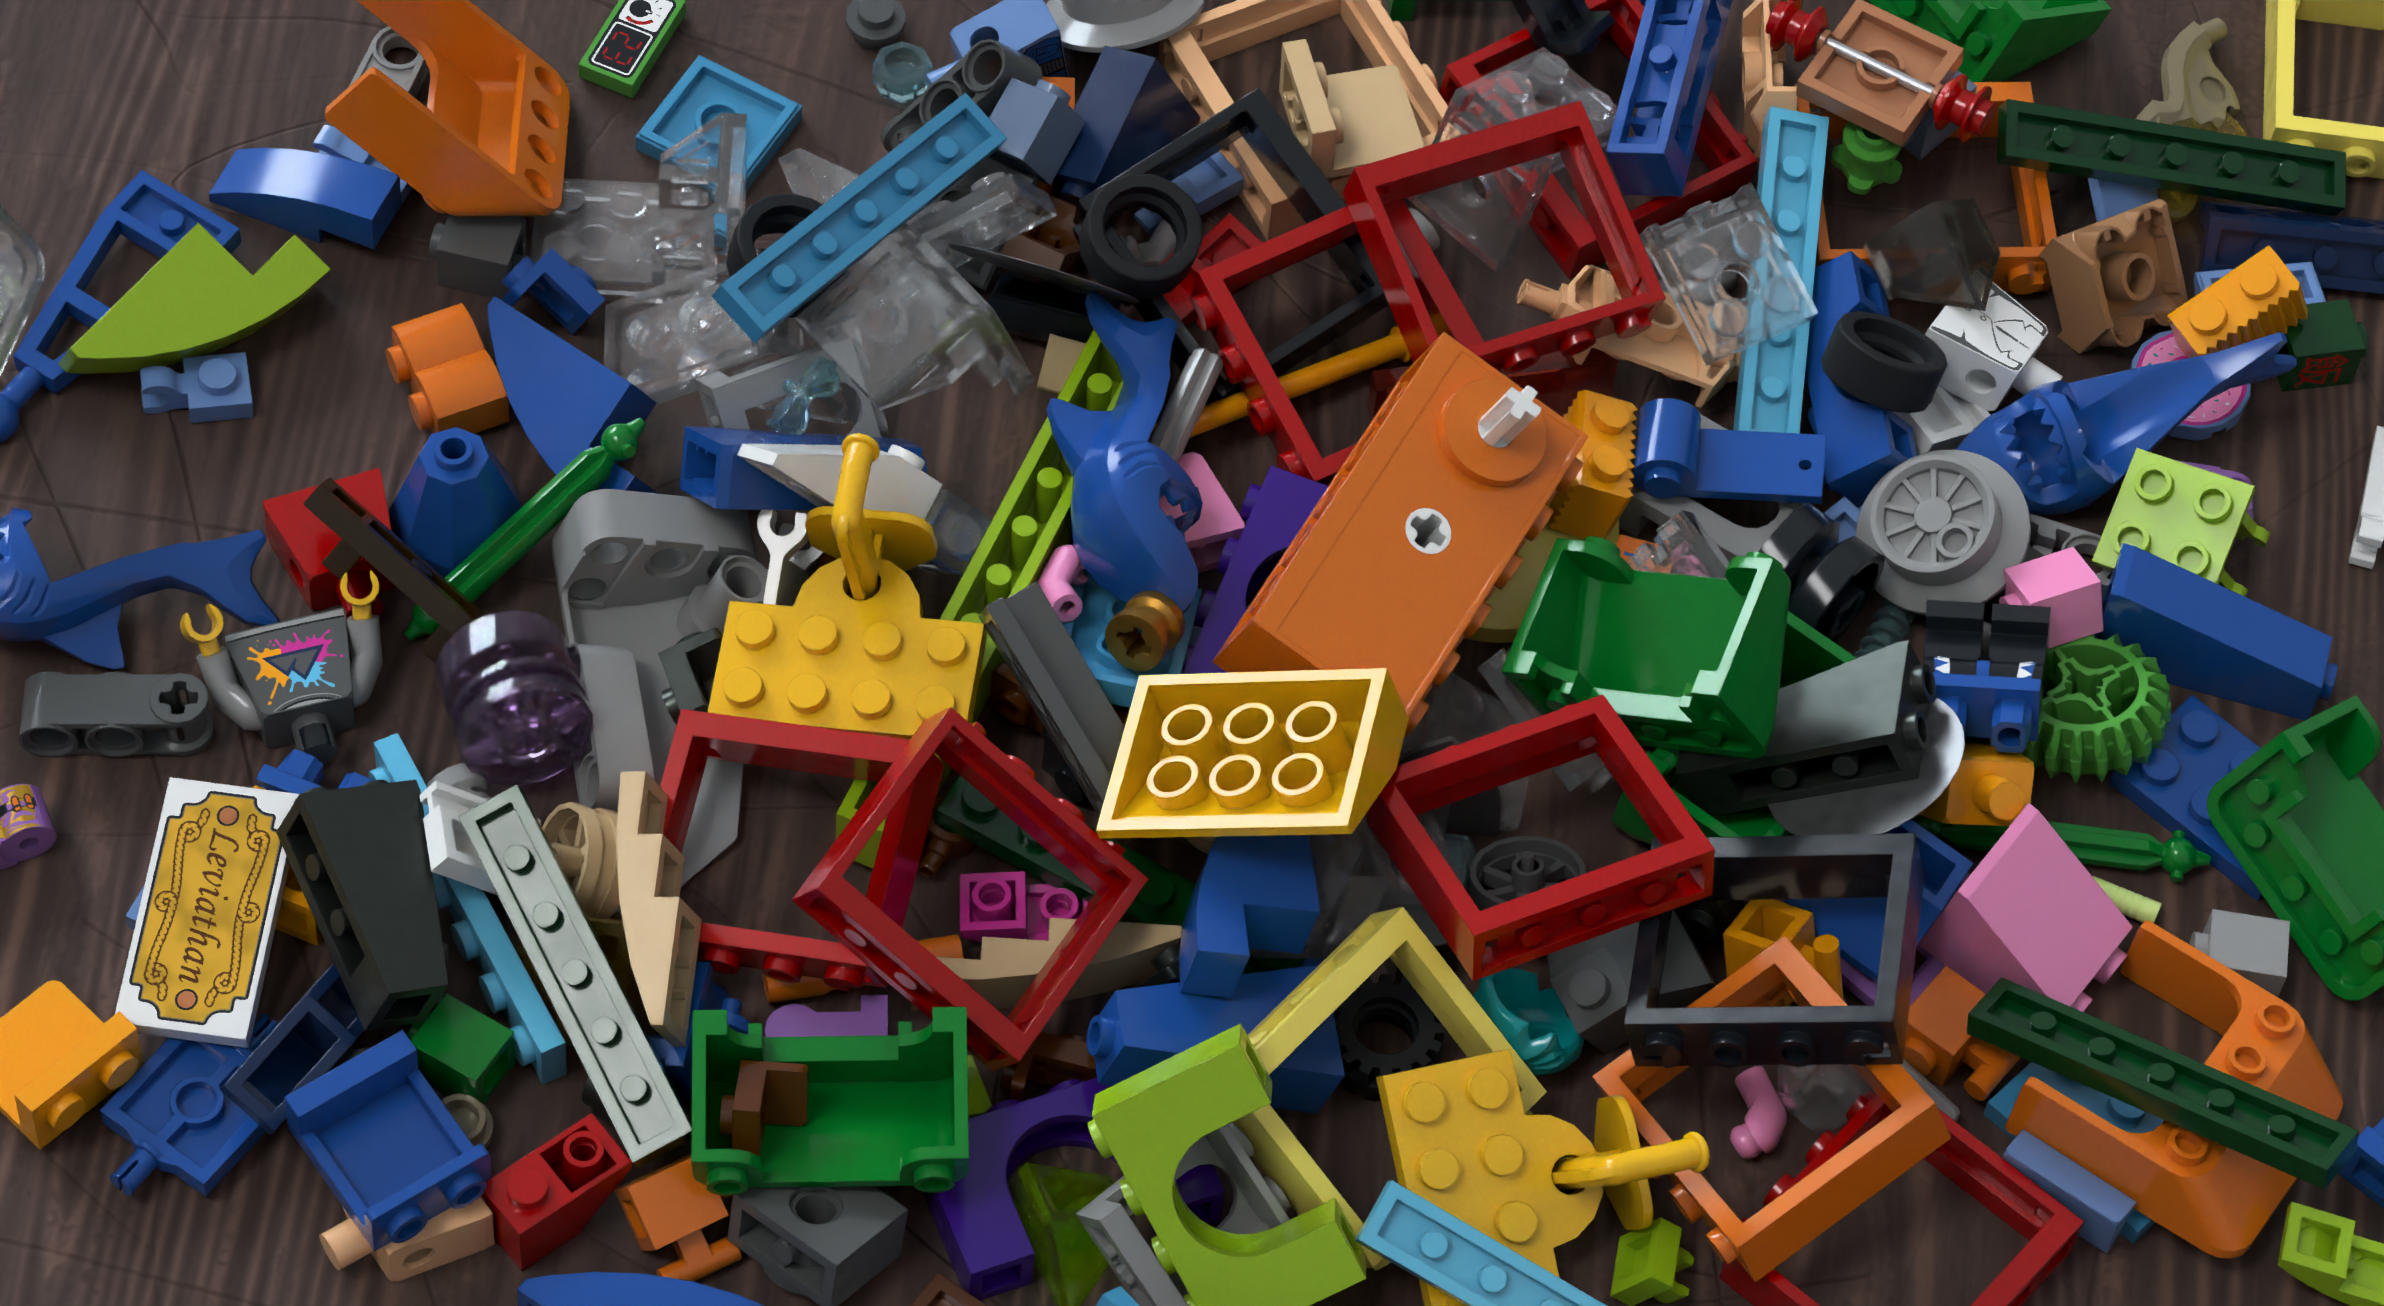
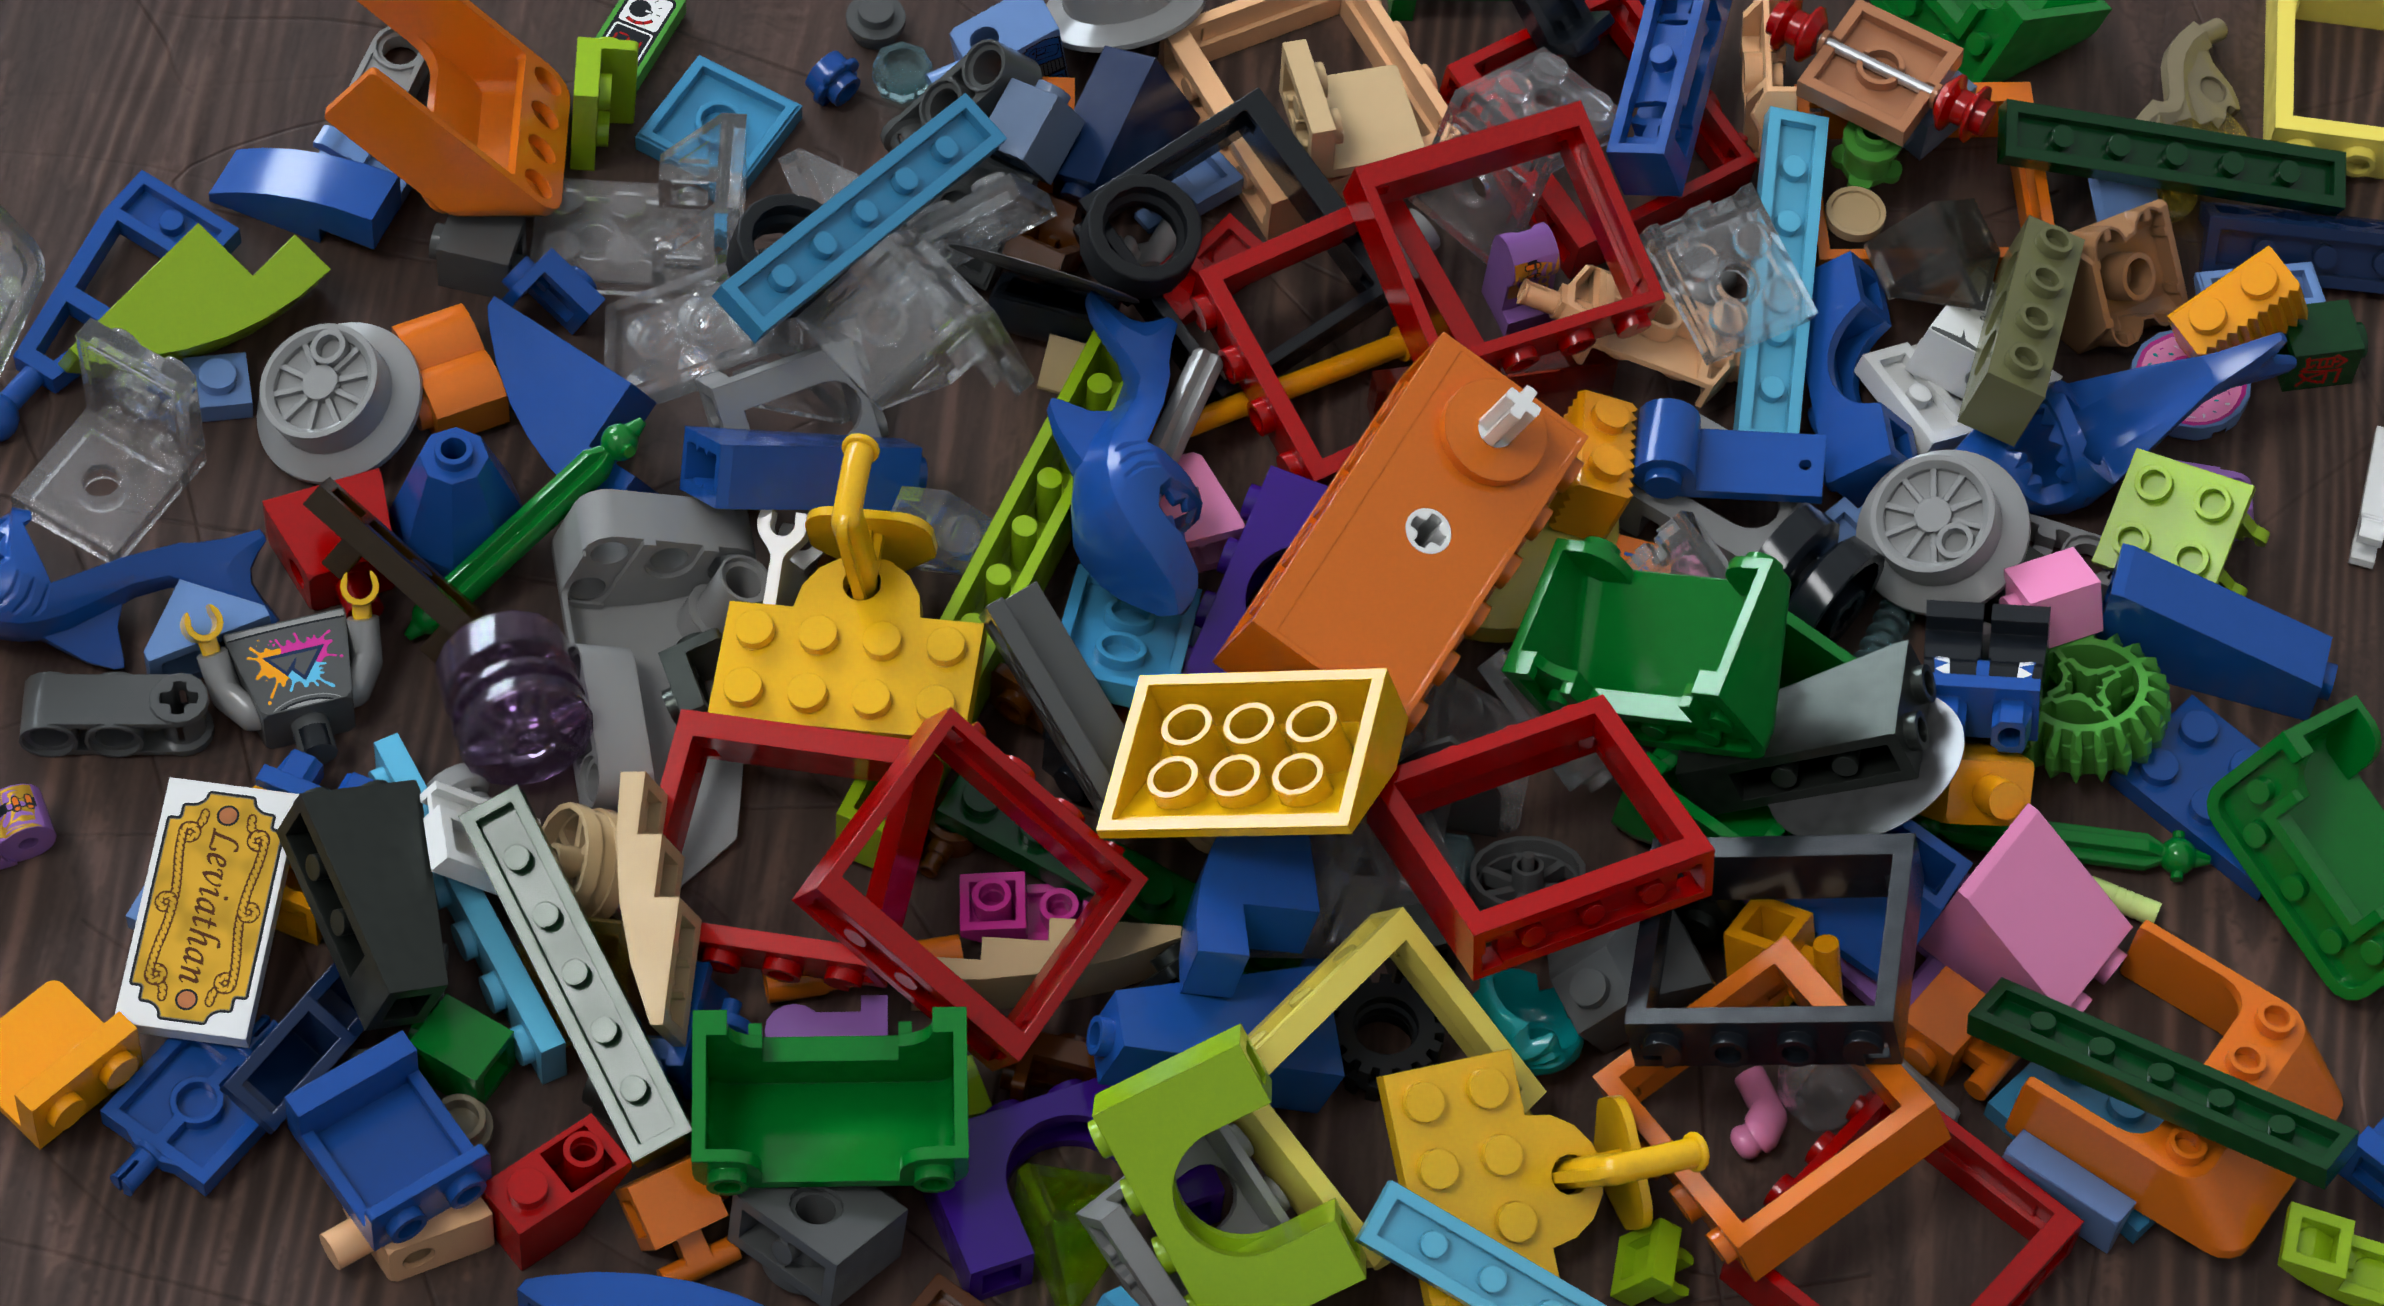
reddish brown bracket [720,1060,809,1158] -> none
white slope [737,444,943,520] -> none
clear light blue piece [766,356,840,435] -> none
bright pink arm [1037,545,1088,622] -> none
pearl gold wheel [1105,590,1185,671] -> none
black tyre [1821,311,1948,413] -> none
light grey brick [2189,909,2290,997] -> none
none -> clear bracket [11,318,207,563]
none -> medium blue slope [144,579,271,679]
none -> light grey wheel [256,322,423,485]
none -> lime bracket [570,37,639,171]
none -> blue plate [805,51,861,106]
none -> medium lavender leg [1481,222,1560,336]
none -> tan piece [1825,186,1886,242]
none -> olive brick [1957,215,2085,447]

